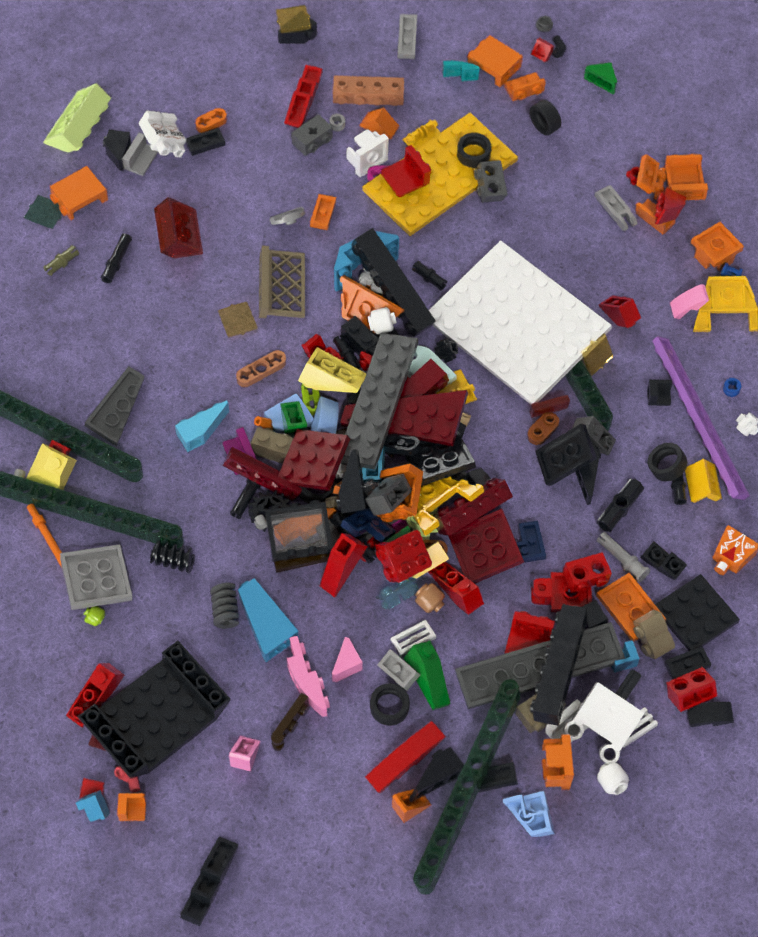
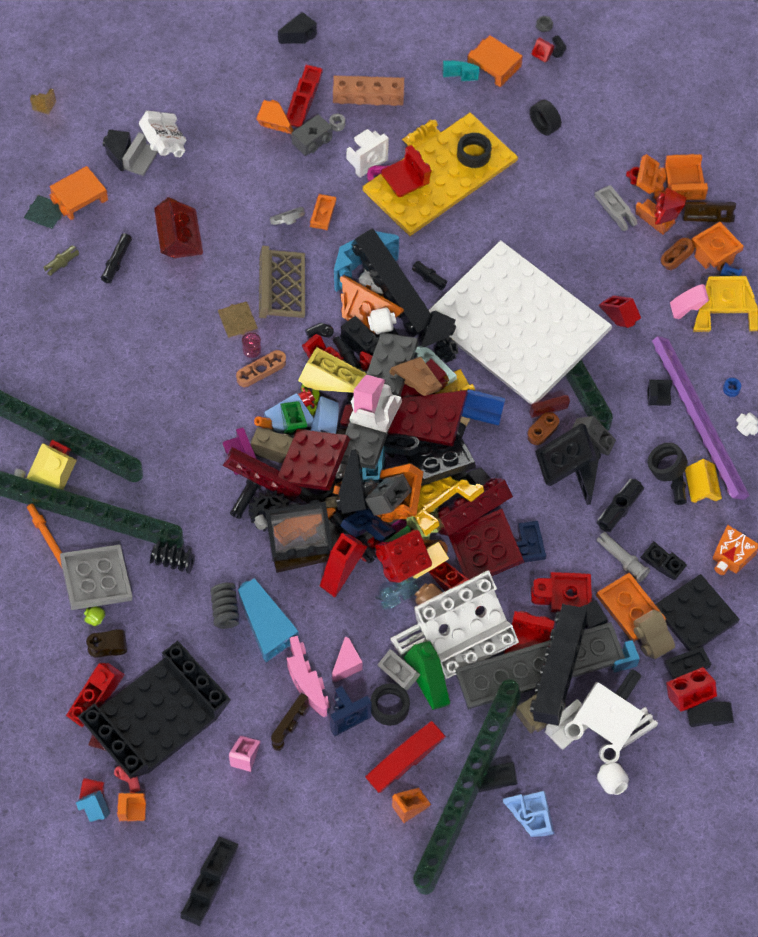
yellowish green slope [43,83,111,153] -> none
dark grey wing [84,366,145,446] -> none
medium azure slope [175,400,229,452] -> none
black plate [185,128,225,156] -> none
orange beam [195,108,227,133] -> none
clear yellow piece [276,5,311,33] -> none
orange slope [360,108,399,139] -> none
light grey plate [398,14,417,59] -> none
black slope [409,747,466,802] -> none
dark grey brick [474,160,508,203] -> none
orange bracket [504,72,546,101] -> none
orange panel [542,734,574,790] -> none
red brick [562,552,612,593] -> none
clear yellow piece [581,333,613,376] -> none
green slope [584,62,617,95] -> none
none -> clear yellow panel [30,88,56,115]
none -> dark brown piece [86,629,127,658]
none -> clear pink wheel [242,332,261,358]
none -> orange slope [256,100,294,134]
none -> red plate [299,387,315,407]
none -> black arm [305,323,334,338]
none -> dark blue bracket [330,686,372,737]
none -> white panel [350,384,402,433]
none -> bright pink slope [354,375,385,413]
none -> medium nougat wing [389,357,442,396]
none -> white slope [414,570,519,679]
none -> black slope [417,311,456,348]
none -> blue panel [462,389,505,425]
none -> dark orange plate [661,238,695,270]
none -> dark brown plate [683,201,736,223]

